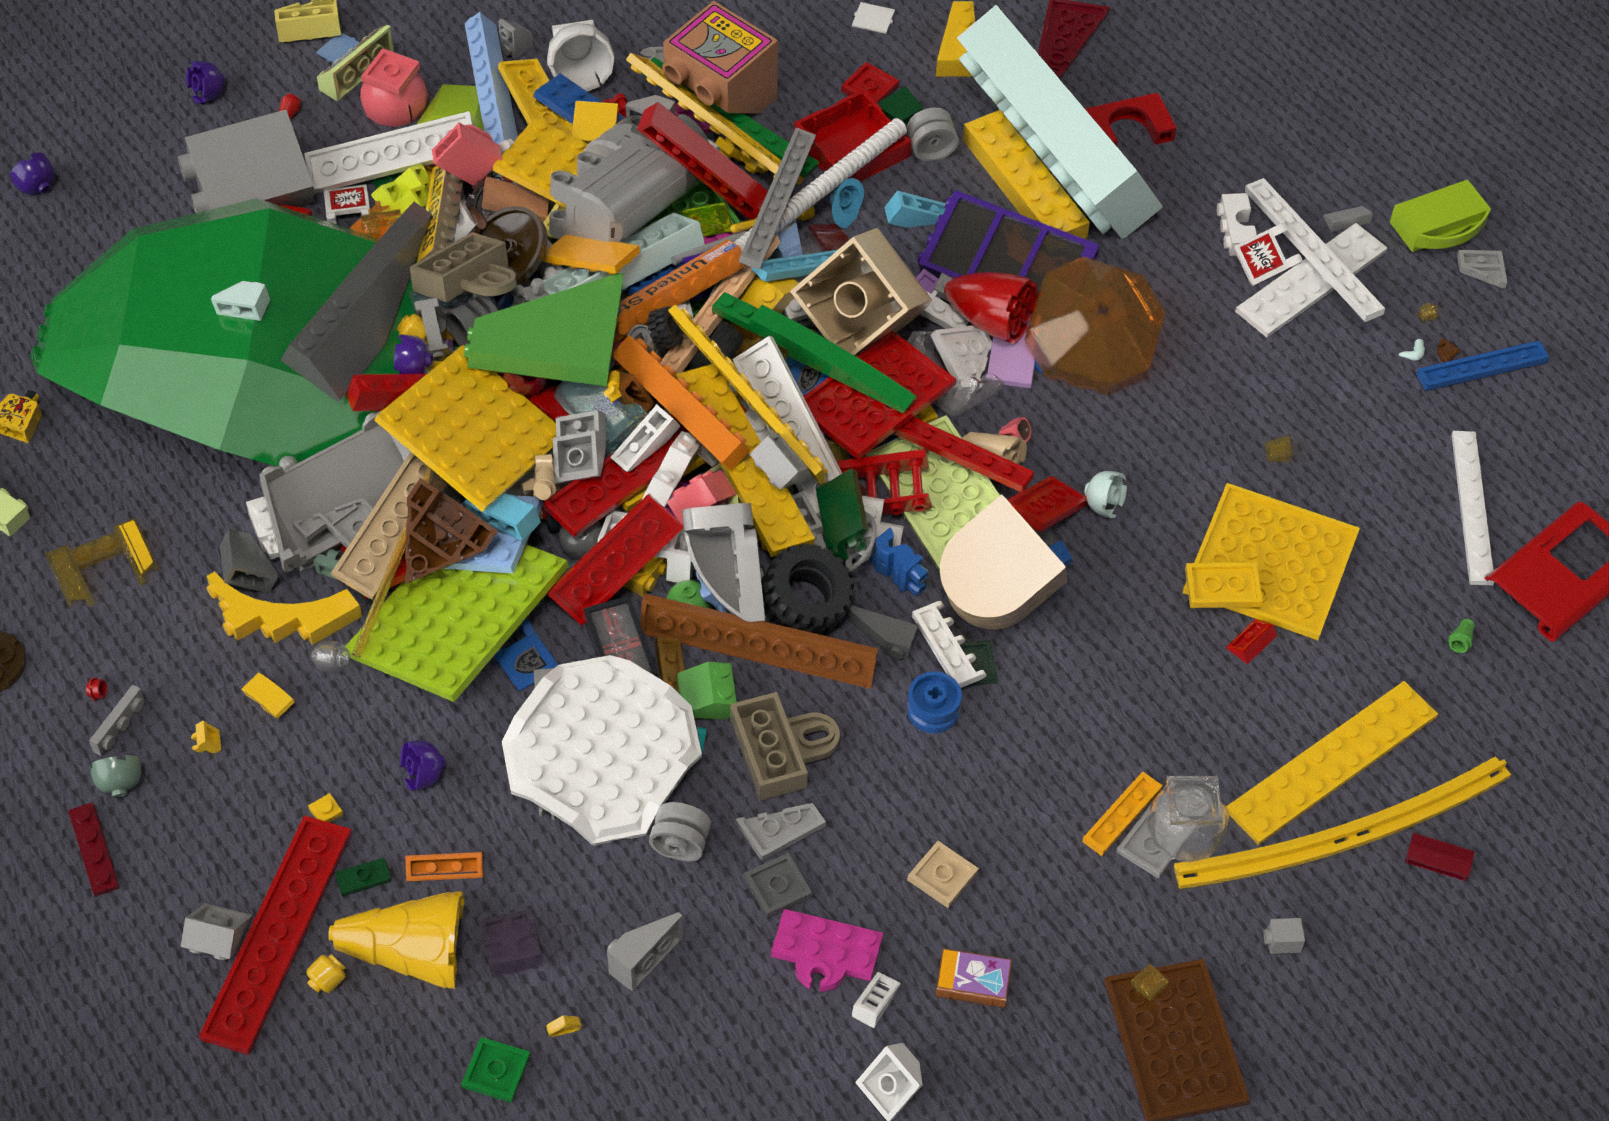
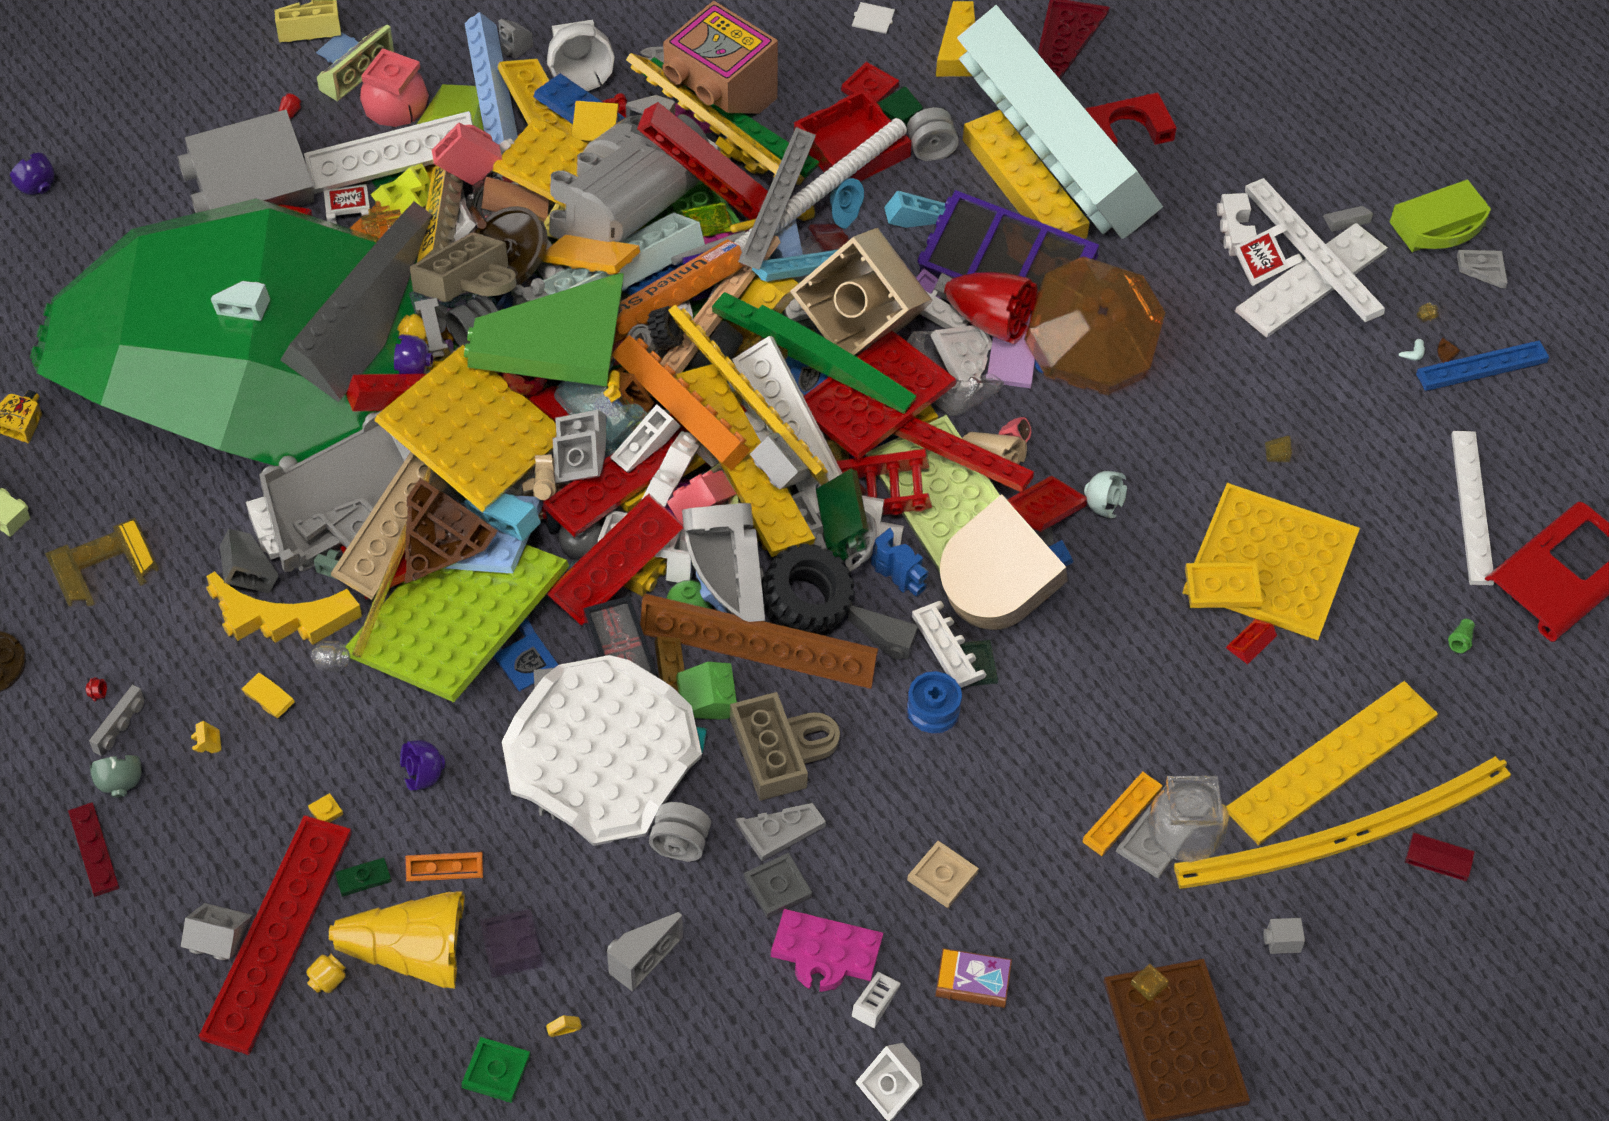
dark purple cylinder [186,61,225,104] -> none

